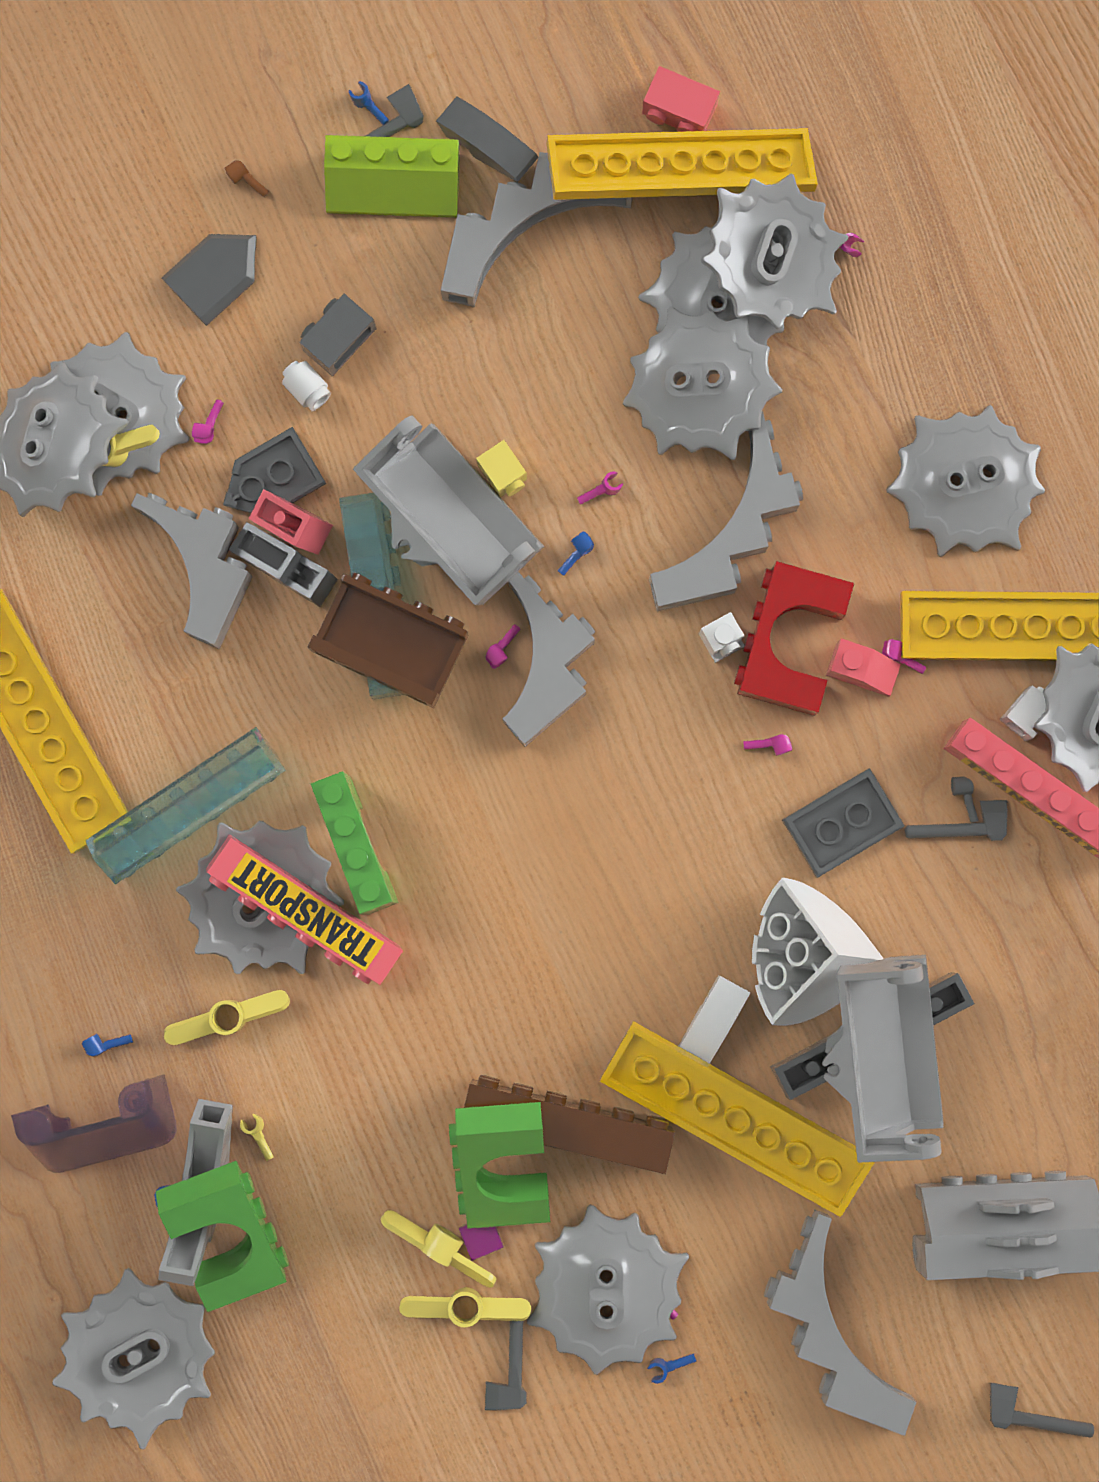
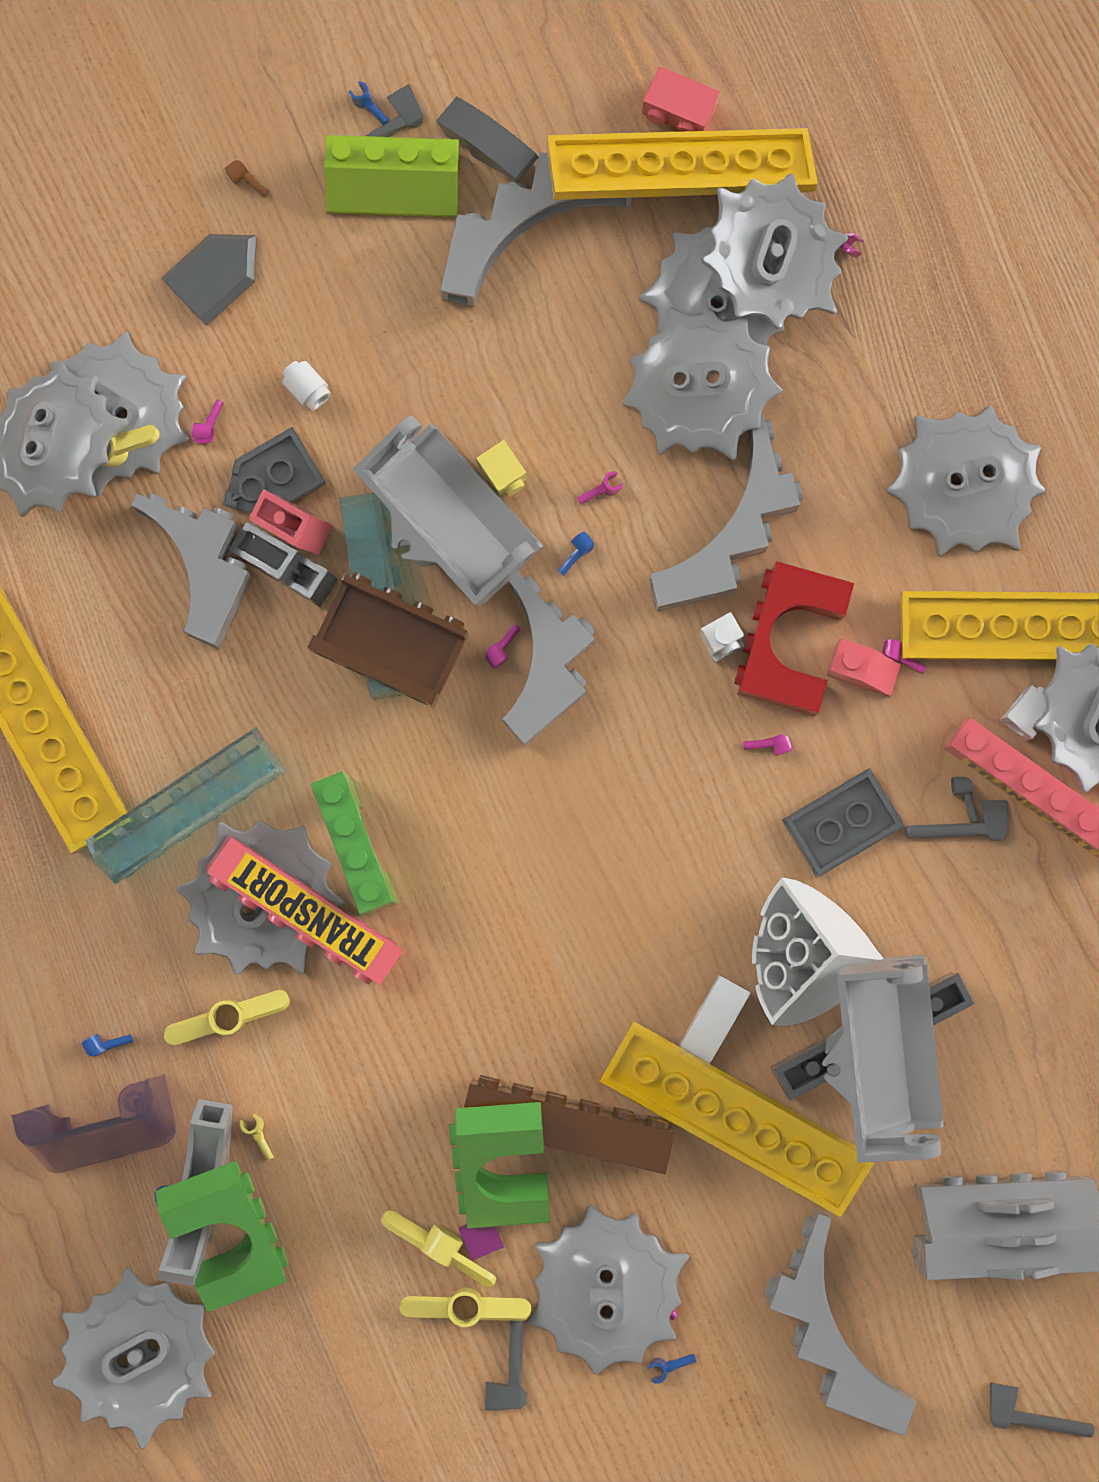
dark grey brick [299,293,377,377] -> none

